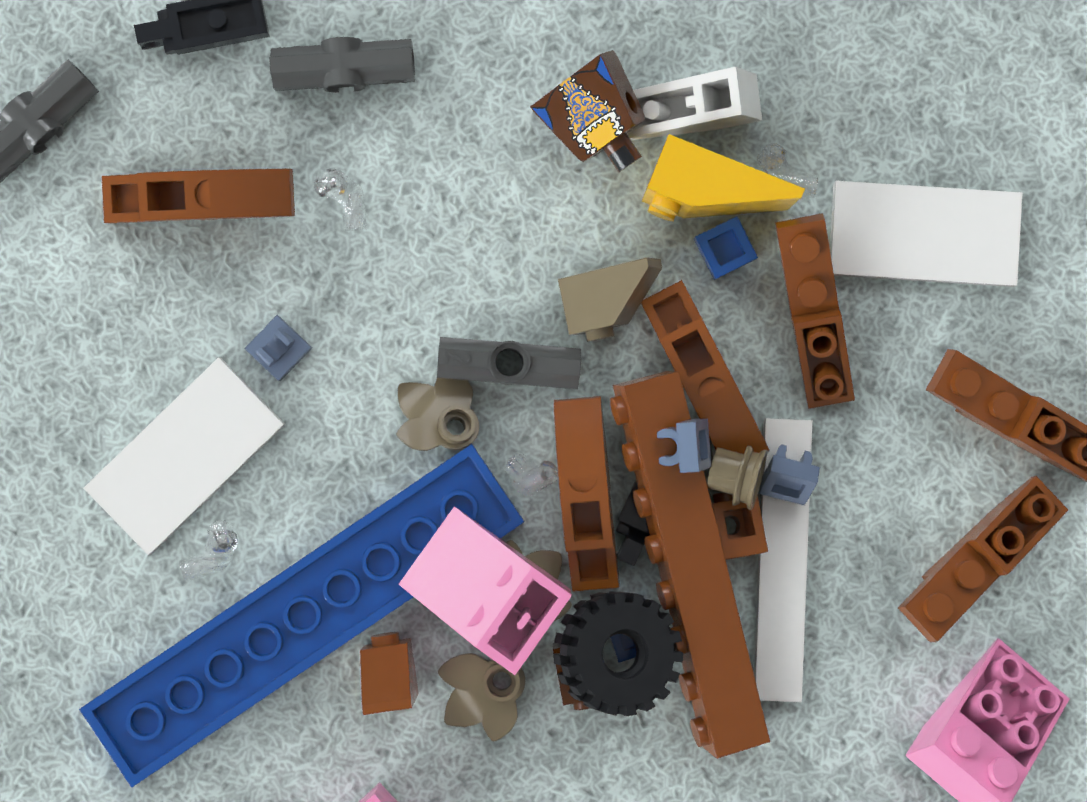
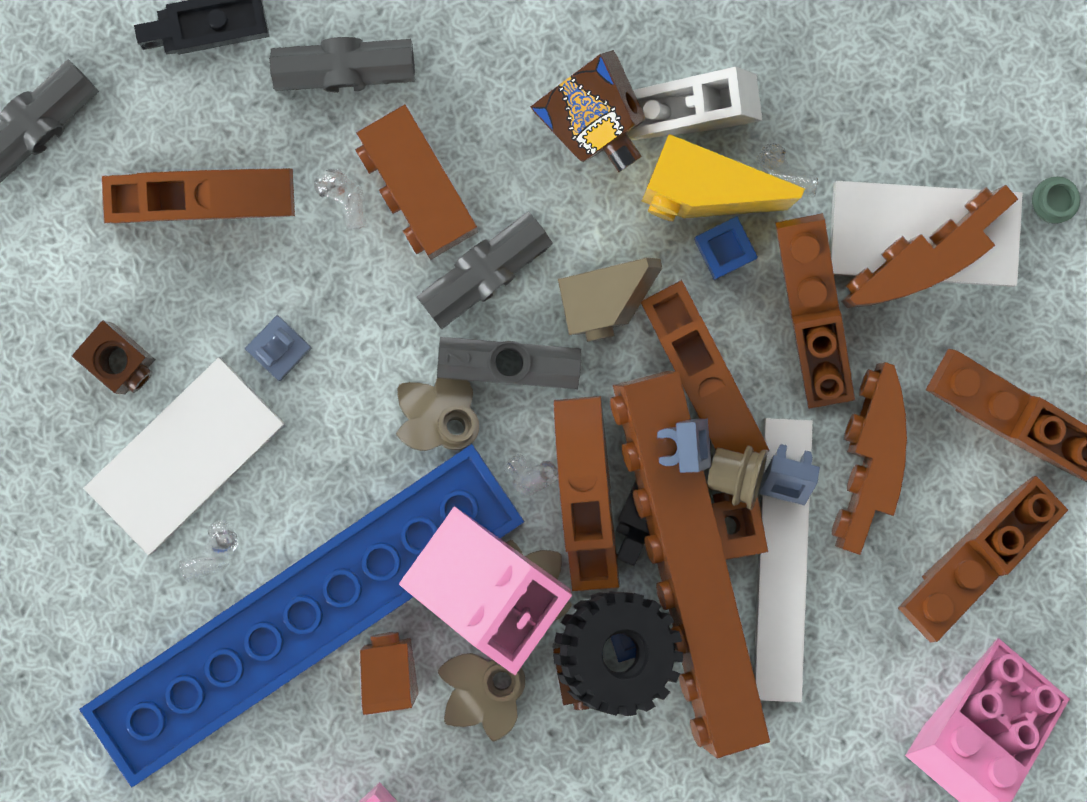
none -> reddish brown brick [72,320,156,395]
none -> dark orange brick [355,104,478,260]
none -> dark grey piece [417,211,553,330]
none -> dark orange slope [832,362,907,555]
none -> dark orange slope [841,185,1018,308]
none -> sand green plate [1032,176,1080,224]

